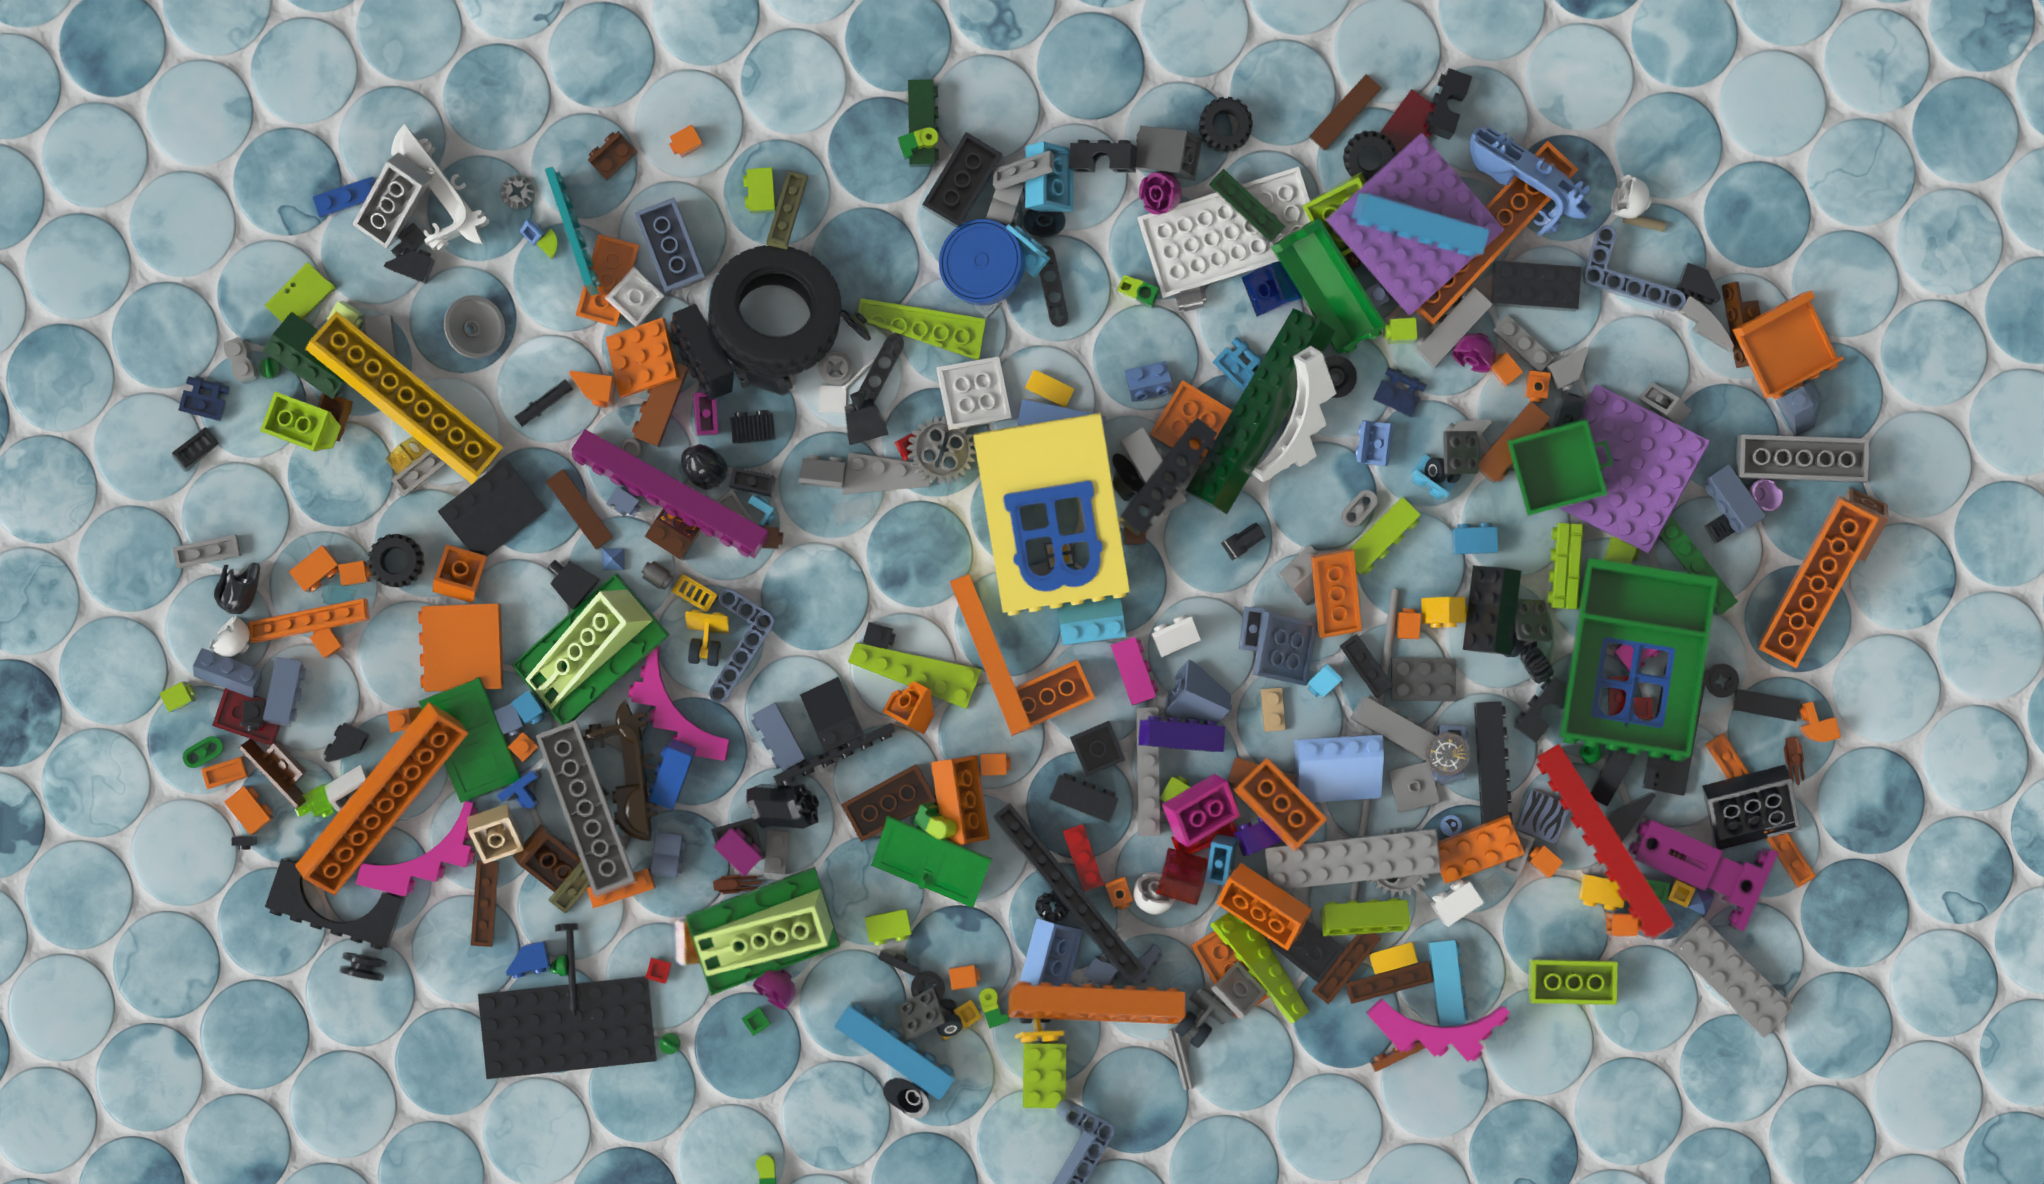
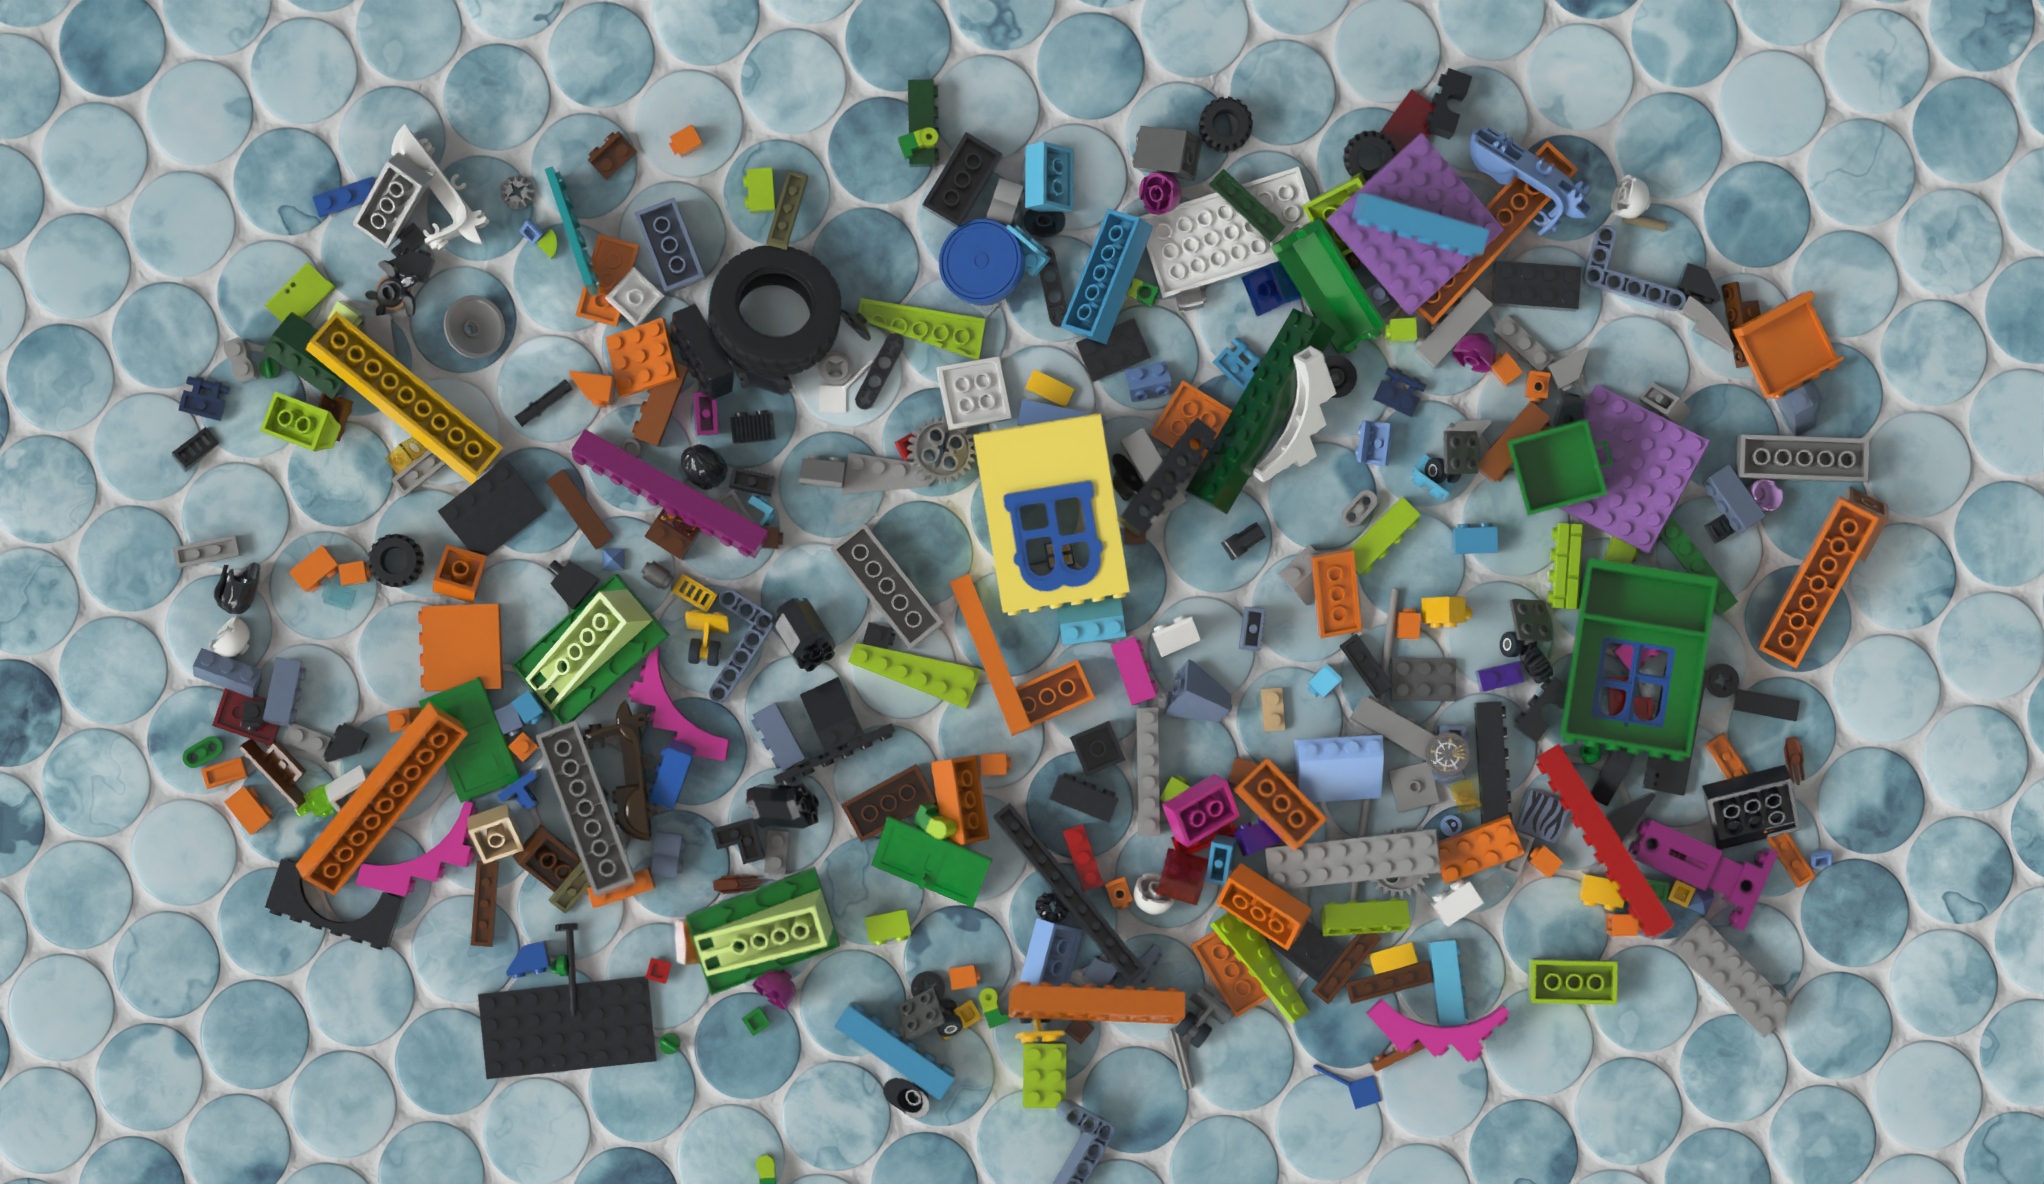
lime brick [159,681,196,712] -> none
black plate [231,836,257,850] -> none
orange tile [248,598,370,644] -> none
orange brick [310,628,345,658] -> none
black wheel [339,952,387,981] -> none
sand blue brick [606,486,641,517] -> none
magenta brick [713,828,763,876] -> none
black torso [844,392,889,445] -> none
black plate [878,950,920,977] -> none
orange slope [882,681,934,734] -> none
light grey plate [993,150,1054,190] -> none
black arch [1069,140,1137,173] -> none
dark purple brick [1138,716,1225,752] -> none
light grey plate [1211,961,1267,1020] -> none
sand blue plate [1253,612,1318,686] -> none
reddish brown tile [1309,74,1381,151] -> none
black brick [1463,565,1521,655] -> none
orange brick [1799,701,1841,742] -> none
none -> light grey plate [284,722,332,758]
none -> black animal [365,260,419,317]
none -> black brick [771,598,836,672]
none -> light grey brick [831,523,943,650]
none -> dark azure brick [1061,209,1154,344]
none -> reddish brown tile [1065,1020,1094,1045]
none -> black plate [1076,318,1151,382]
none -> blue piece [1313,1065,1381,1109]
none -> clear yellow bracket [1449,779,1482,814]
none -> dark purple brick [1475,661,1524,692]
none -> medium blue slope [1810,848,1833,869]

